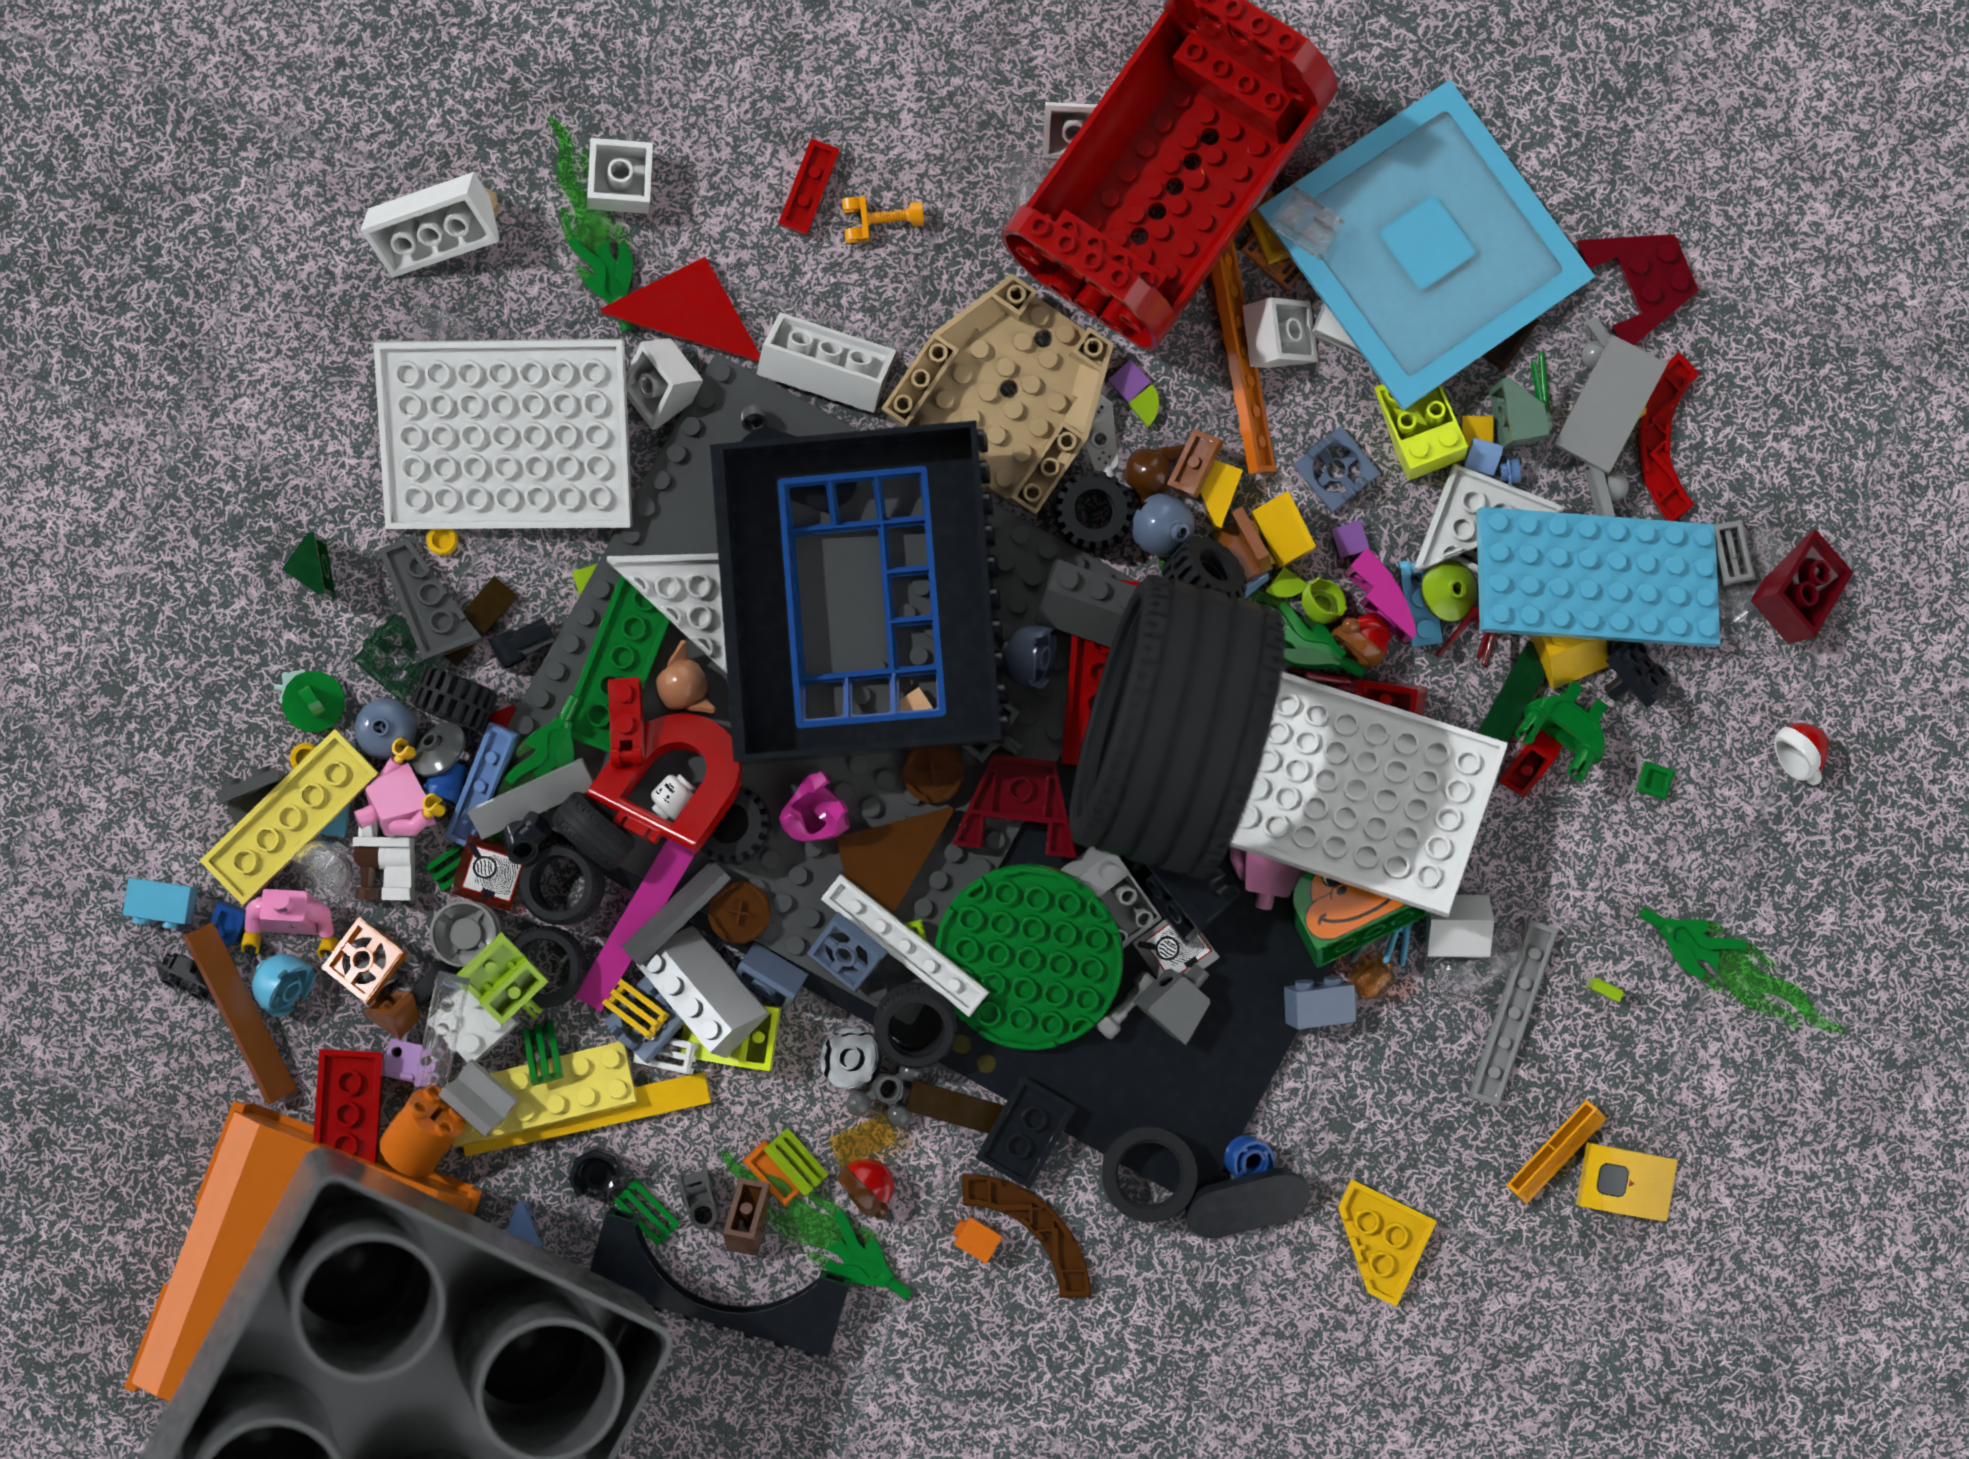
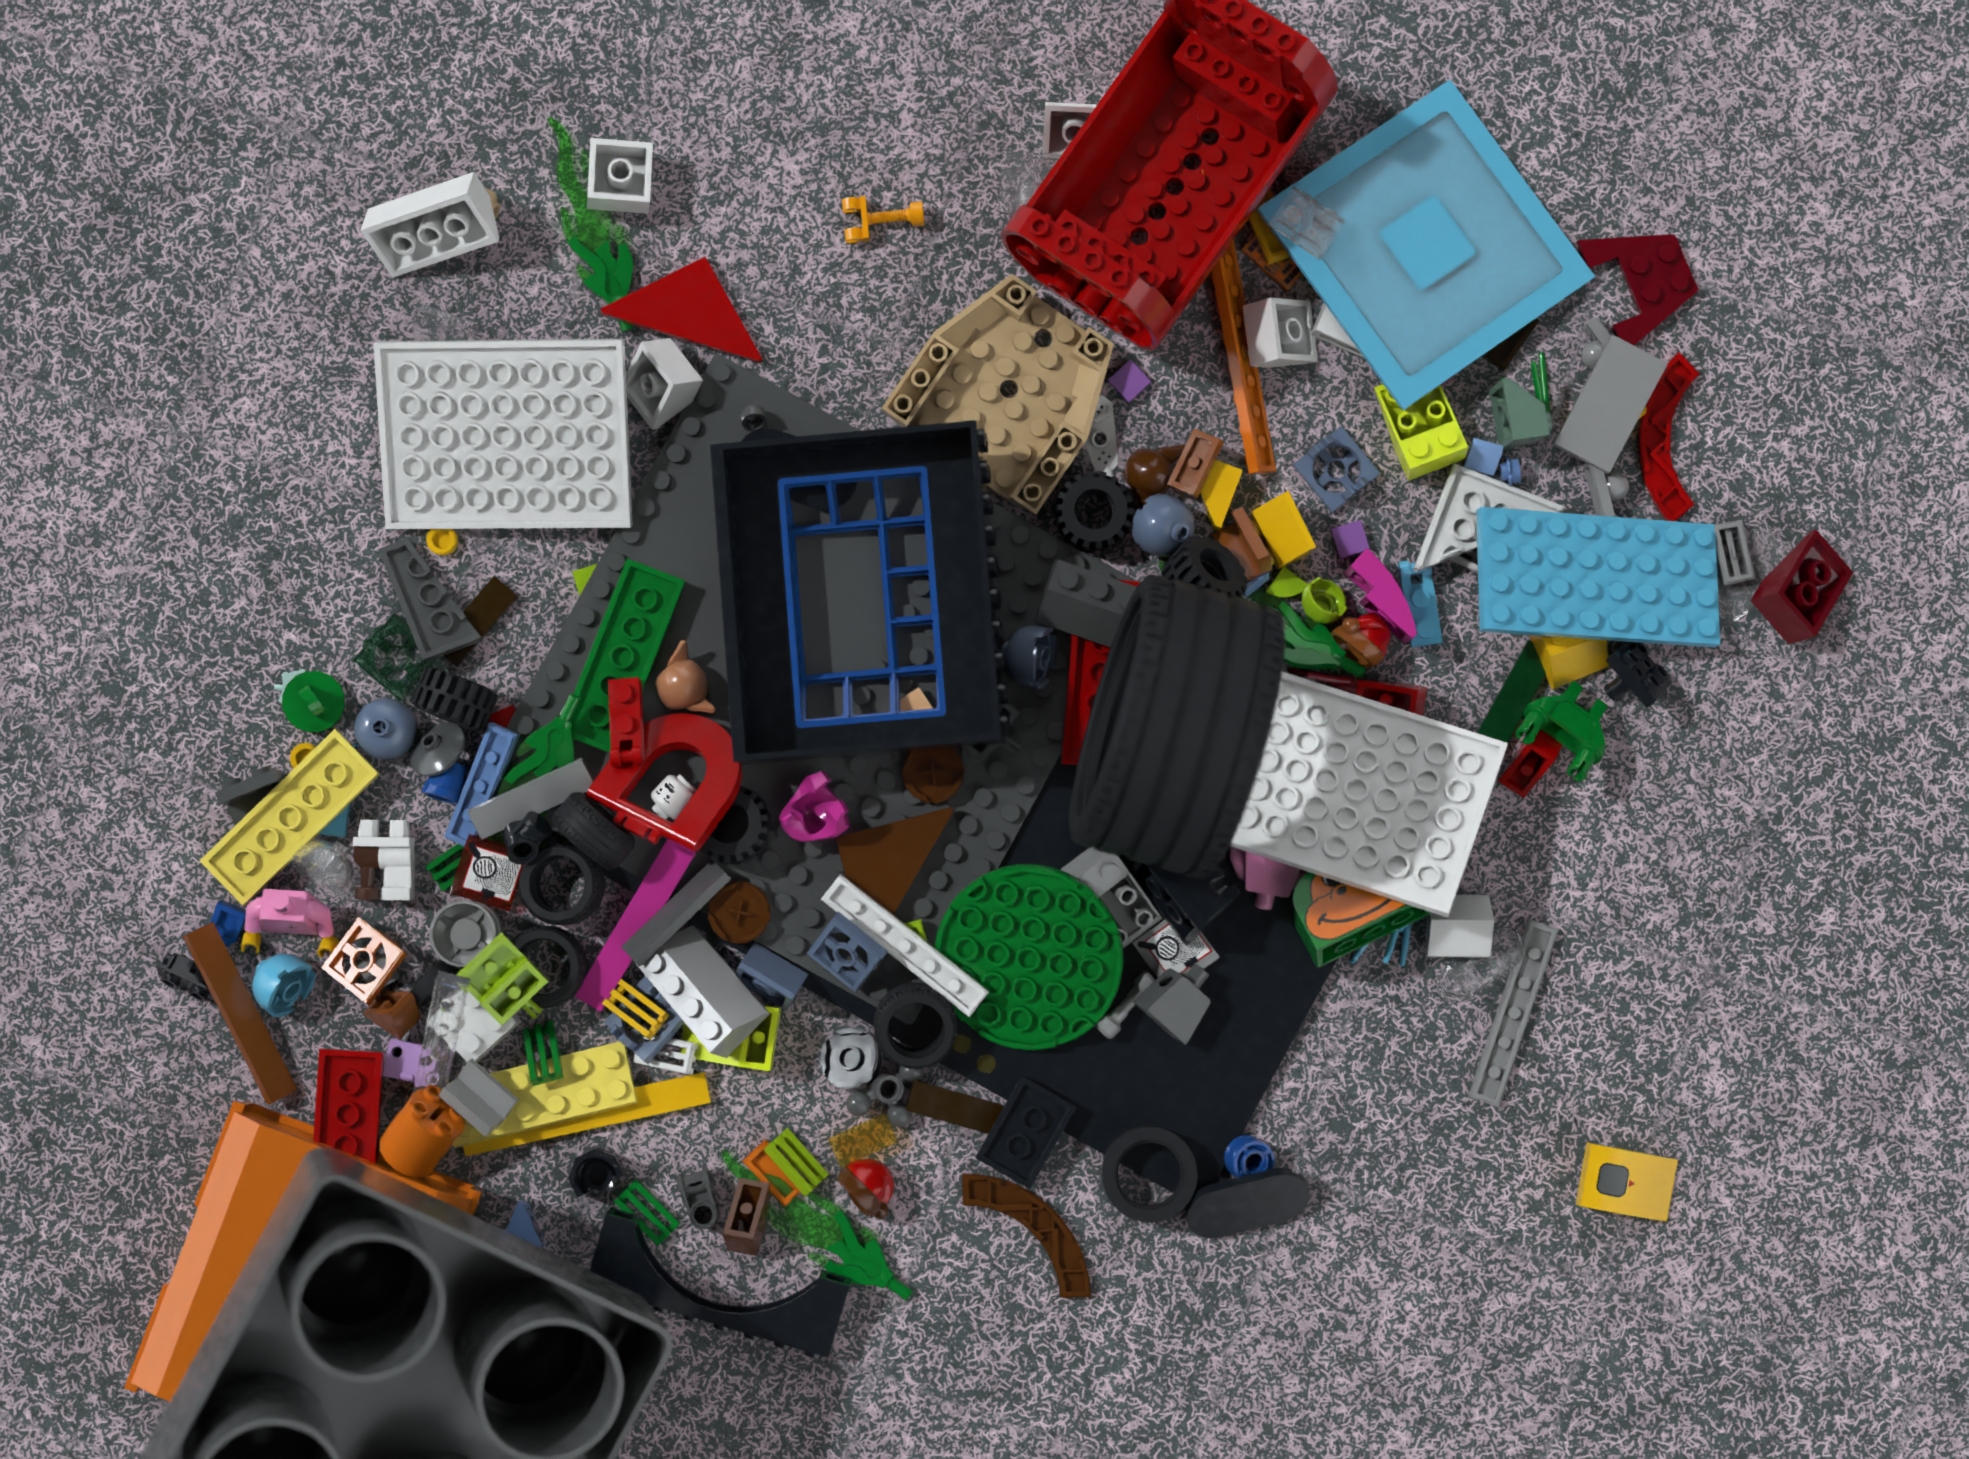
medium azure brick [123,878,198,930] -> none
dark green slope [282,532,337,601] -> none
bright pink torso [354,738,445,837] -> none
black piece [489,617,555,670] -> none
white tile [607,553,727,674] -> none
white slope [756,312,897,413] -> none
red plate [778,138,840,237] -> none
dark red wing [951,754,1076,858] -> none
orange brick [952,1215,1003,1264] -> none
lime tile [1128,384,1159,428] -> none
sand blue brick [1284,976,1356,1030] -> none
yellow plate [1337,1179,1437,1307] -> none
clear orange head [1350,953,1396,1000] -> none
lime dish [1422,559,1477,622] -> none
dark red plant [1436,606,1497,667] -> none
yellow tile [1461,416,1493,448] -> none
light orange piece [1506,1100,1607,1205] -> none
lime tile [1586,977,1624,1002] -> none
green tile [1635,761,1675,800] -> none
piece [1638,906,1846,1032] -> none
white piece [1774,723,1829,785] -> none

